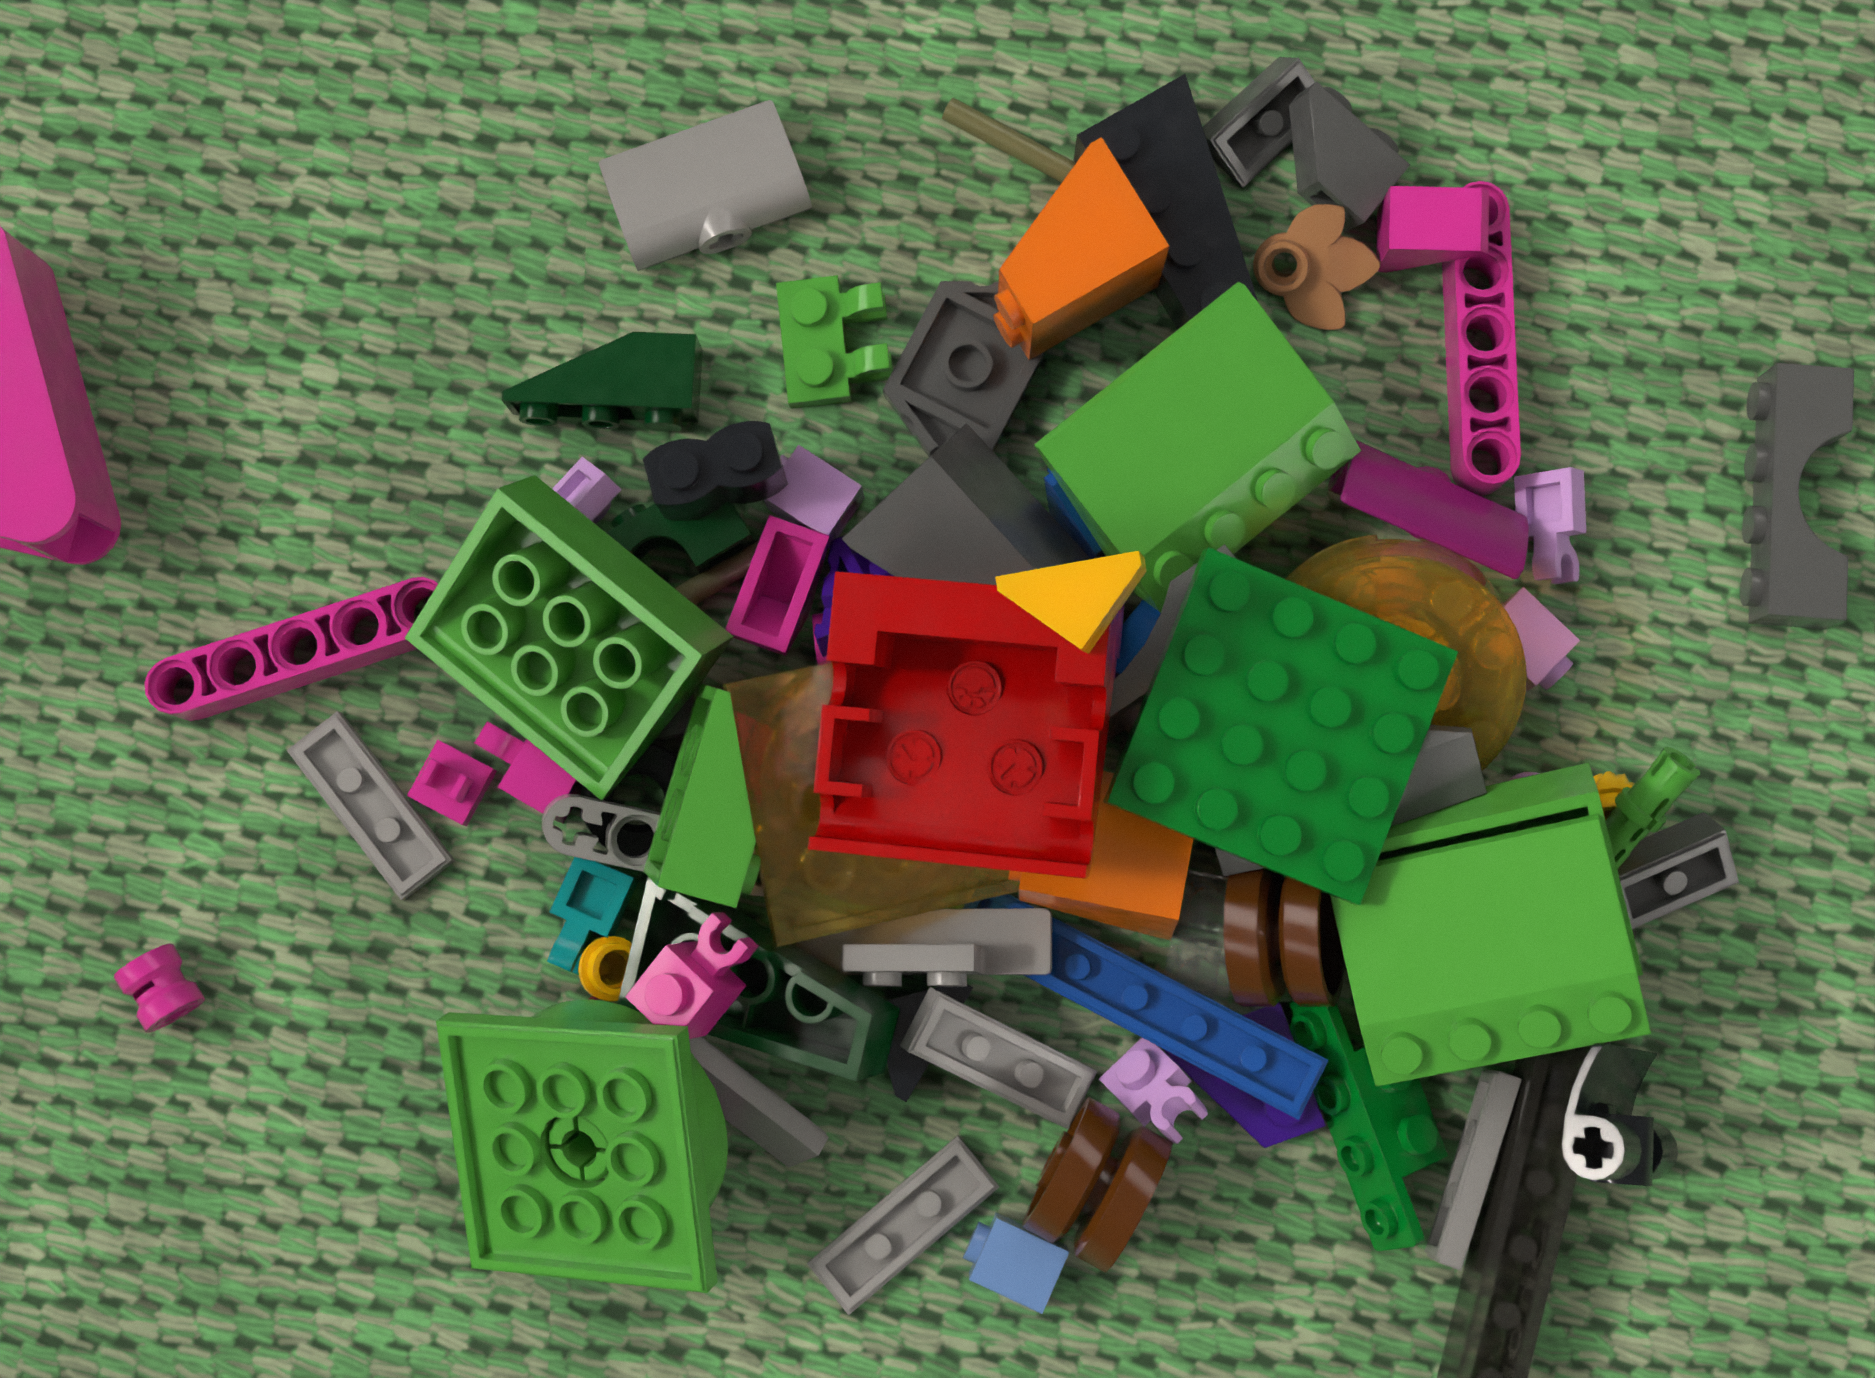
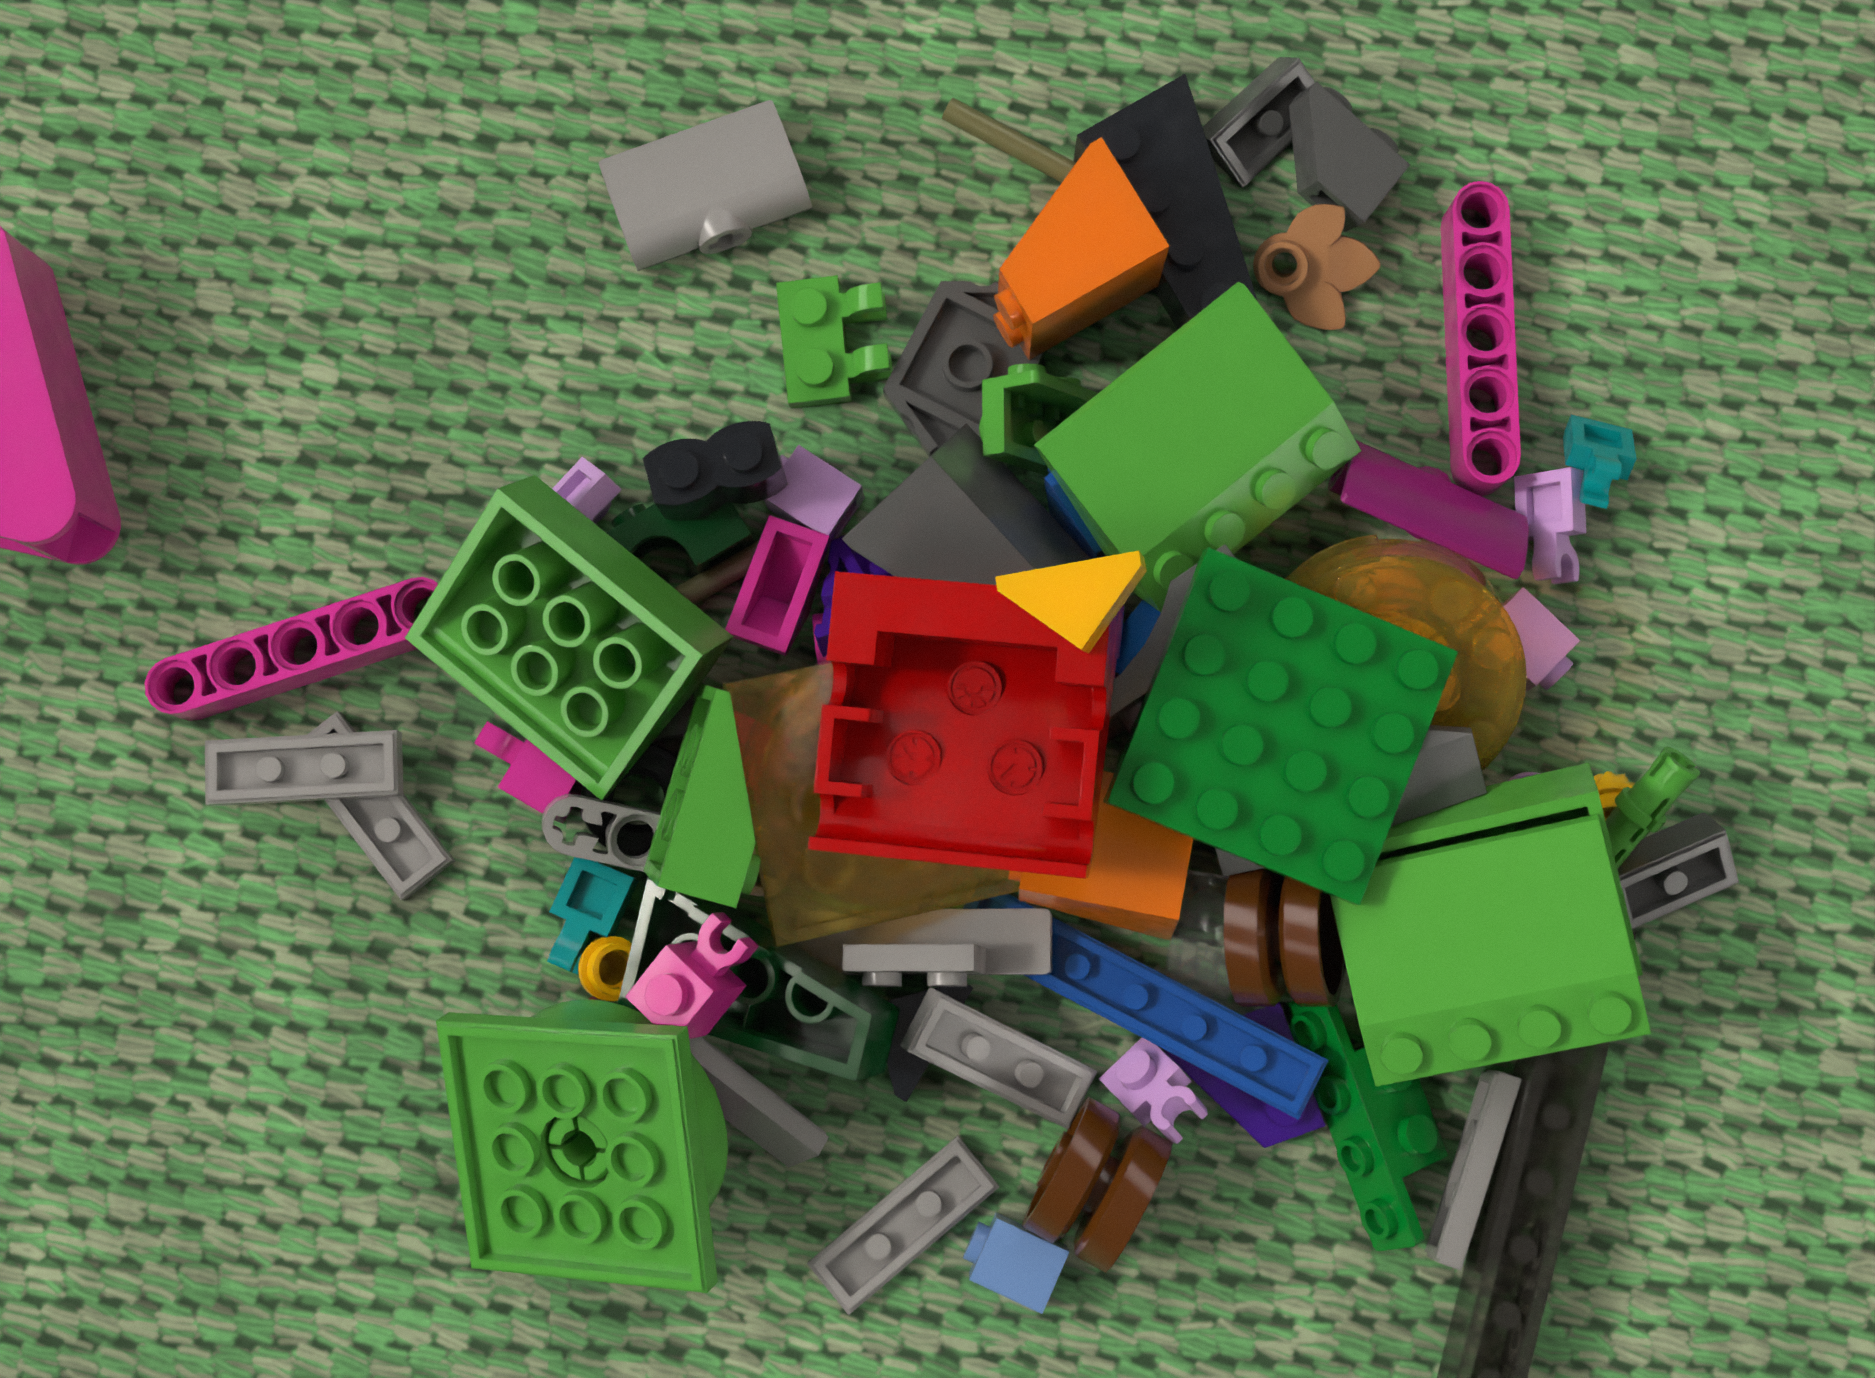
dark pink wheel [114,943,205,1033] -> none
dark pink tile [407,740,497,826] -> none
dark green slope [502,332,703,432] -> none
dark pink slope [1376,186,1489,273] -> none
black panel [1562,1043,1678,1186] -> none
dark grey arch [1740,363,1854,629] -> none
none -> light grey tile [205,730,404,806]
none -> bright green bracket [979,364,1098,476]
none -> teal plate [1563,414,1637,509]

